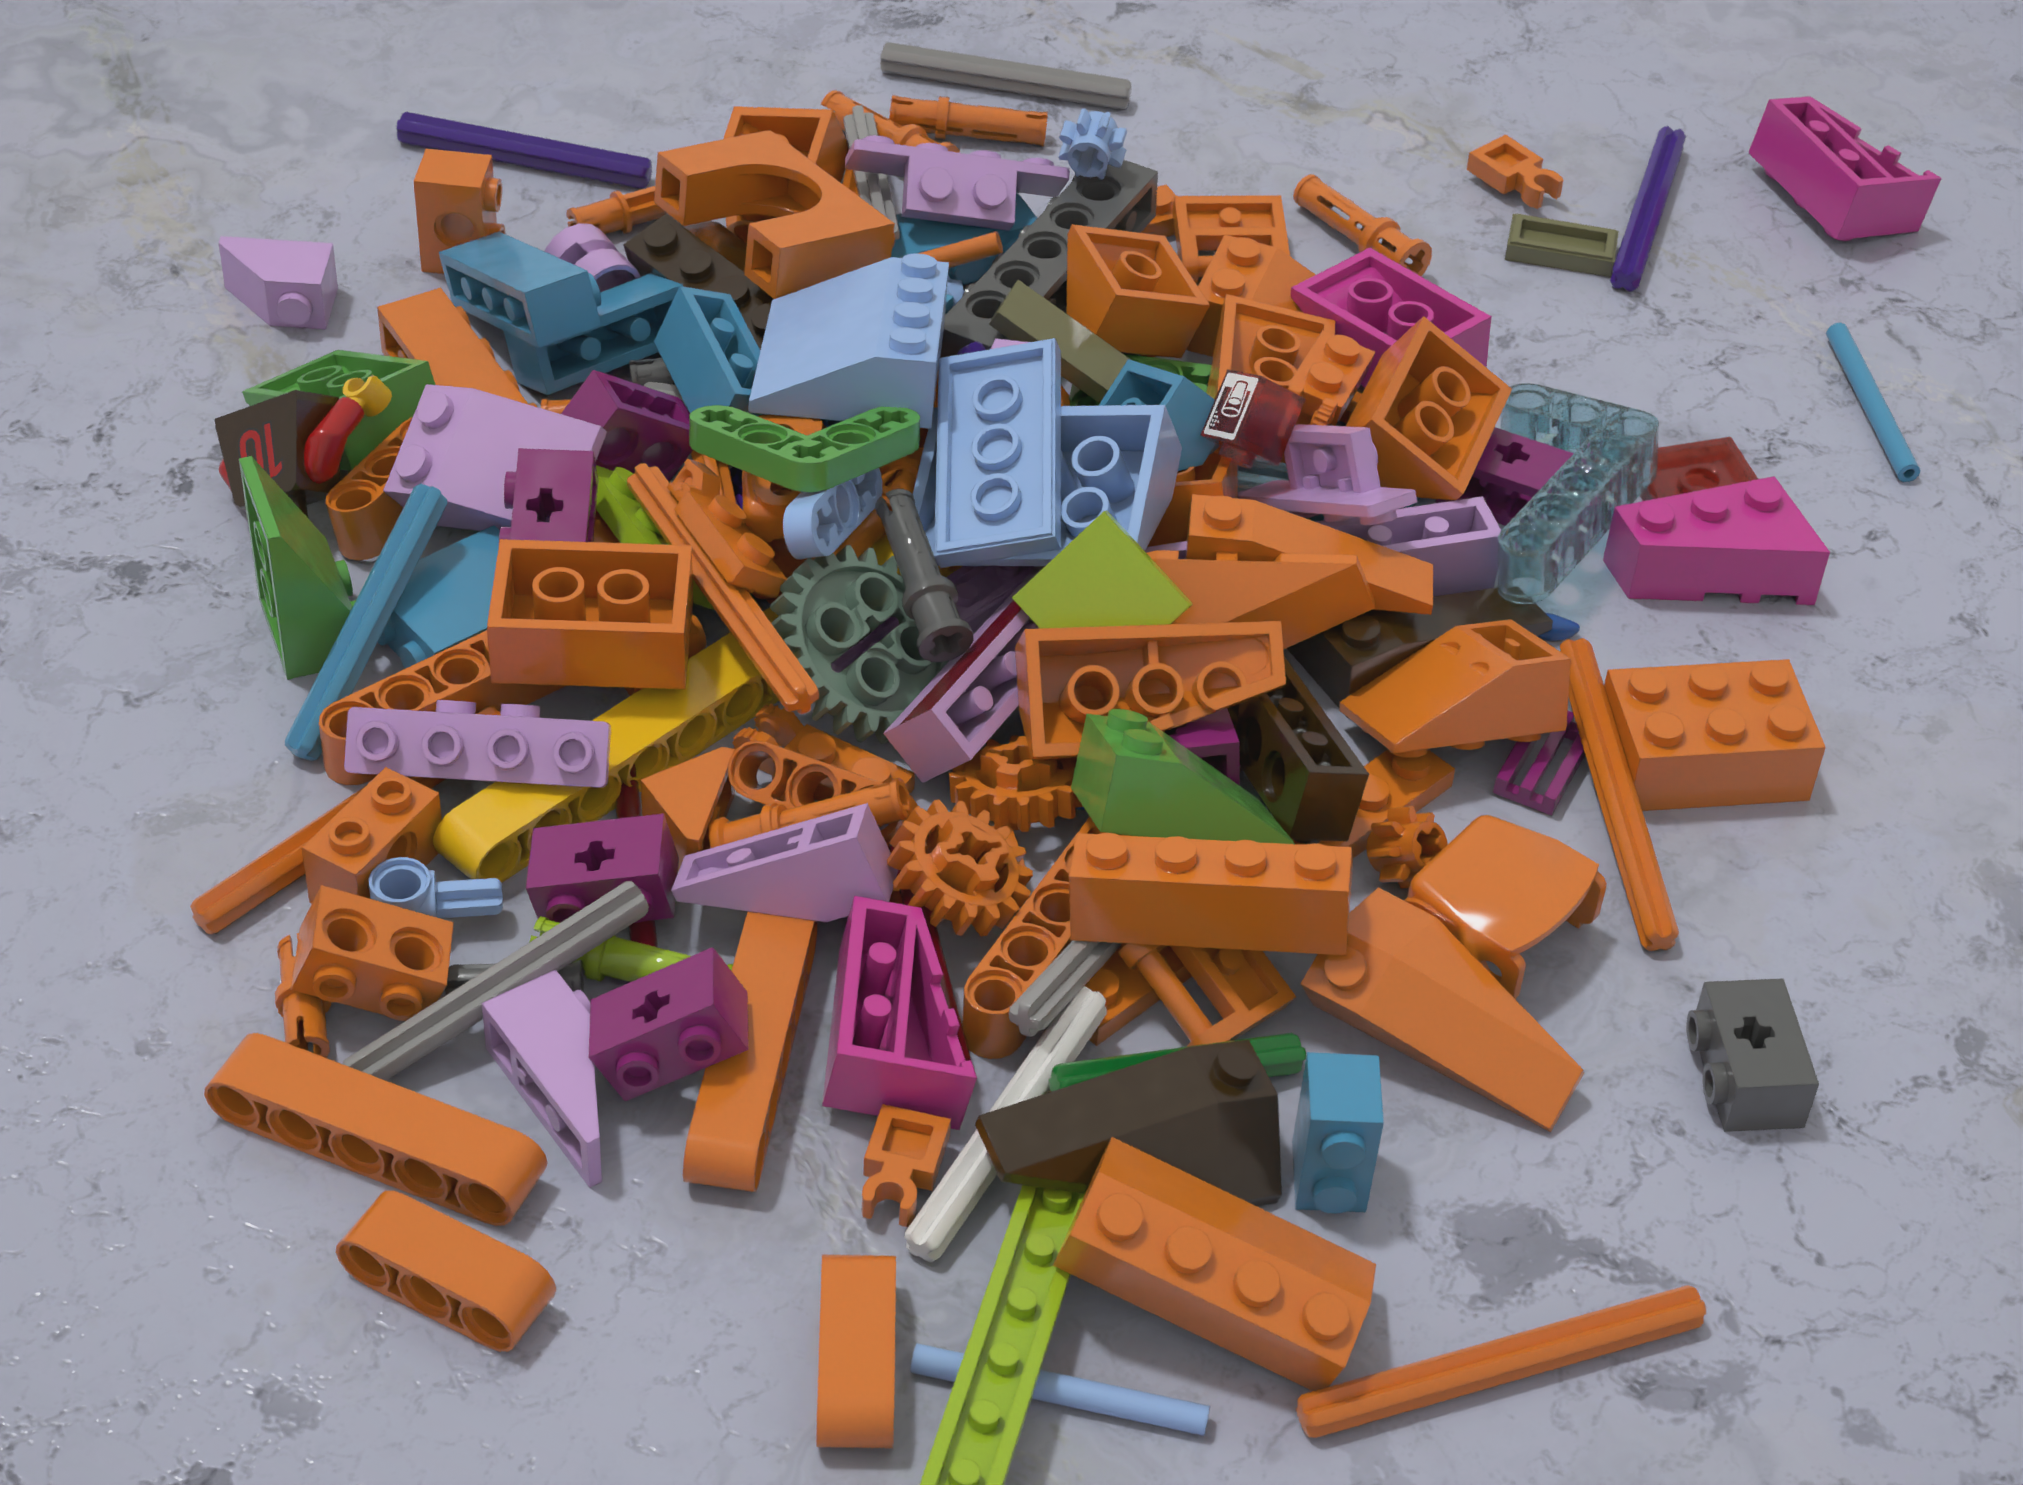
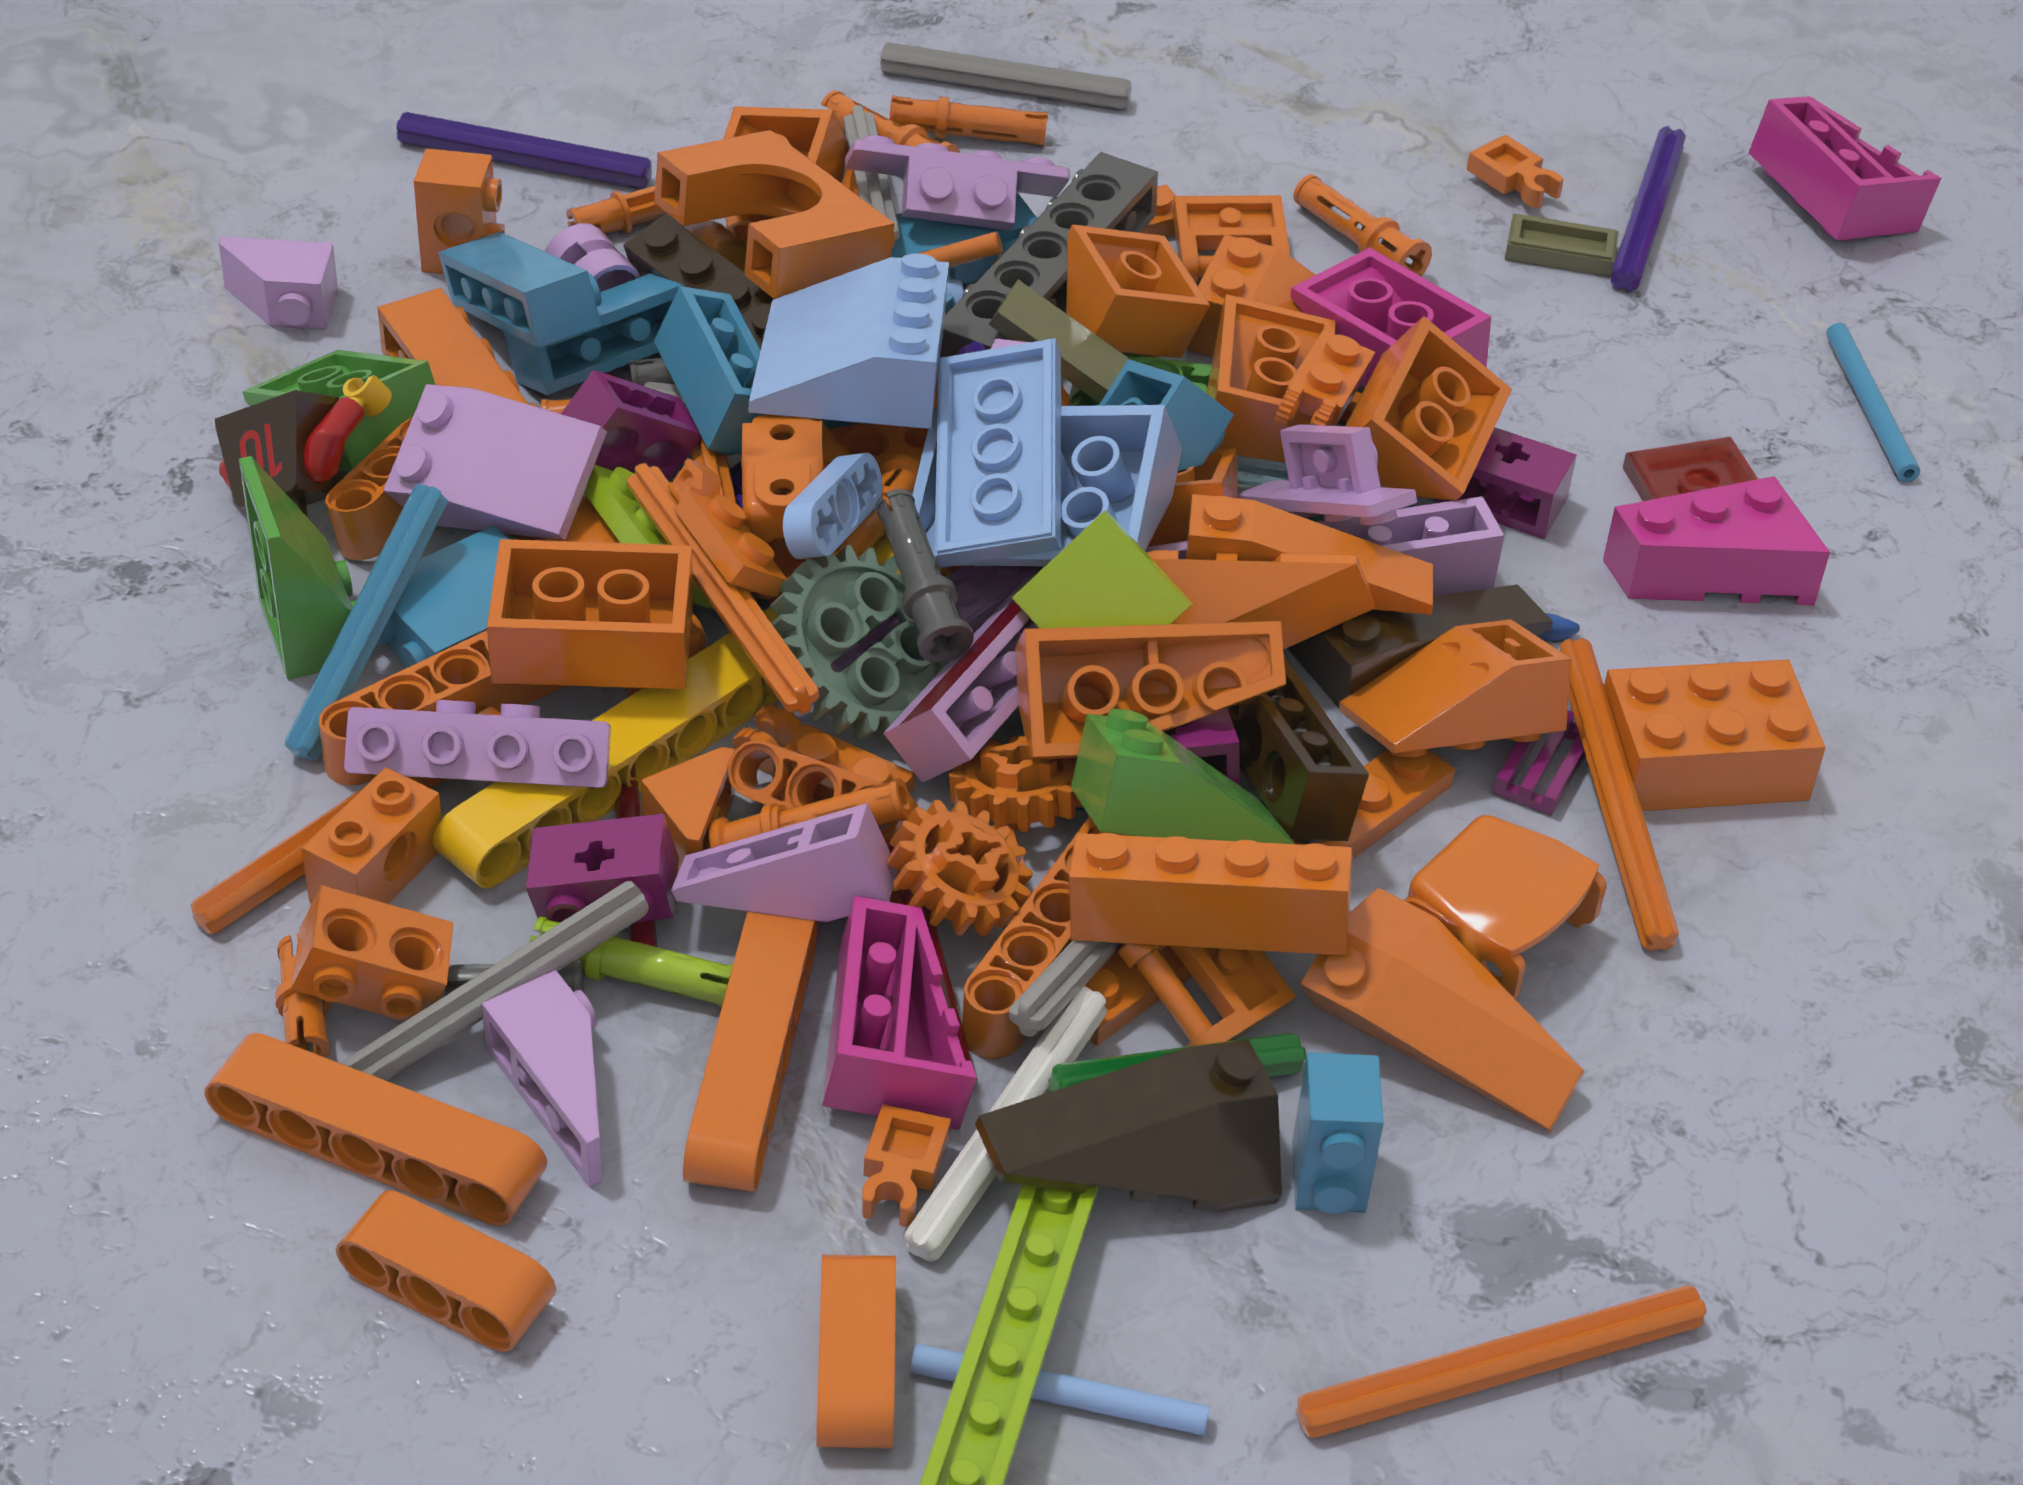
light blue axle [369,857,503,918] -> none
magenta brick [499,448,599,542] -> none
magenta brick [589,947,748,1102] -> none
bright green beam [689,405,920,492] -> none
orange slope [1053,1137,1376,1391] -> none
light blue gear [1058,108,1127,180] -> none
clear red brick [1200,369,1306,469] -> none
orange gear [1366,806,1448,888] -> none
clear light blue beam [1498,383,1659,604] -> none
dark grey brick [1686,978,1819,1132] -> none

